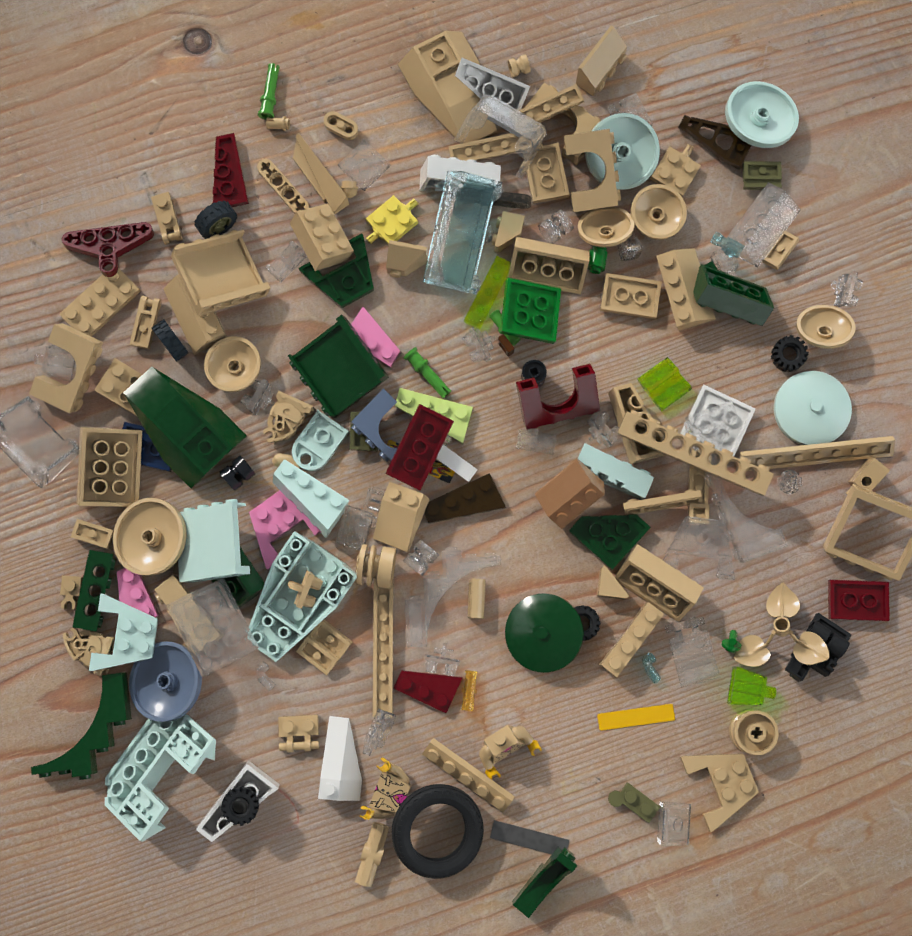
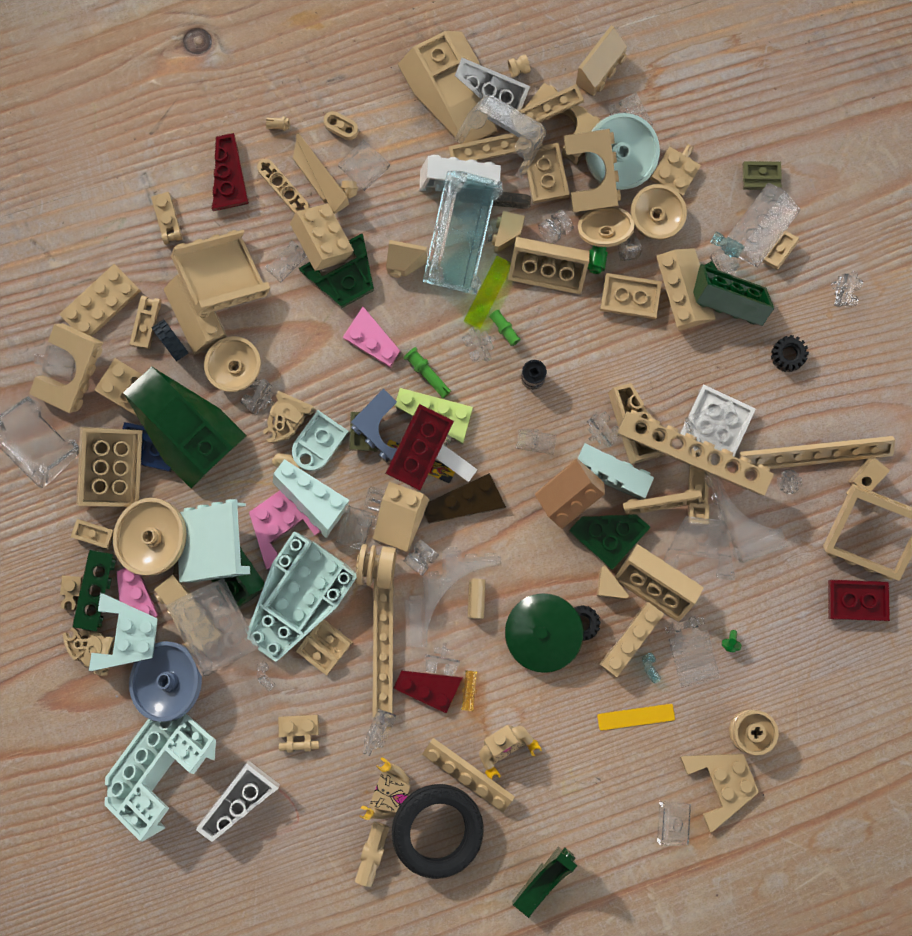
dark green arch [31,672,132,780] -> none
dark red beam [61,222,154,277] -> none
black wheel [194,200,237,239] -> none
black wheel [219,455,256,491] -> none
black tyre [221,786,259,826] -> none
bright green pin [258,63,280,120] -> none
tan hips [287,570,323,609] -> none
dark green panel [288,314,389,418] -> none
white wedge [318,716,362,801] -> none
light yellow plate [366,195,418,245] -> none
flat silver sticker [490,820,570,854] -> none
reddish brown tile [498,334,515,357] -> none
green plate [500,278,561,344] -> none
dark red arch [516,364,600,430] -> none
olive hinge [608,782,660,823] -> none
clear neon green slope [637,357,692,412] -> none
dark brown plate [678,115,752,170] -> none
light aqua dish [725,81,799,148] -> none
clear neon green torso [727,666,776,705] -> none
tan plant [734,583,829,667] -> none
light aqua dish [774,371,852,445] -> none
black plate [785,613,852,682] -> none
tan dish [796,305,856,349] -> none

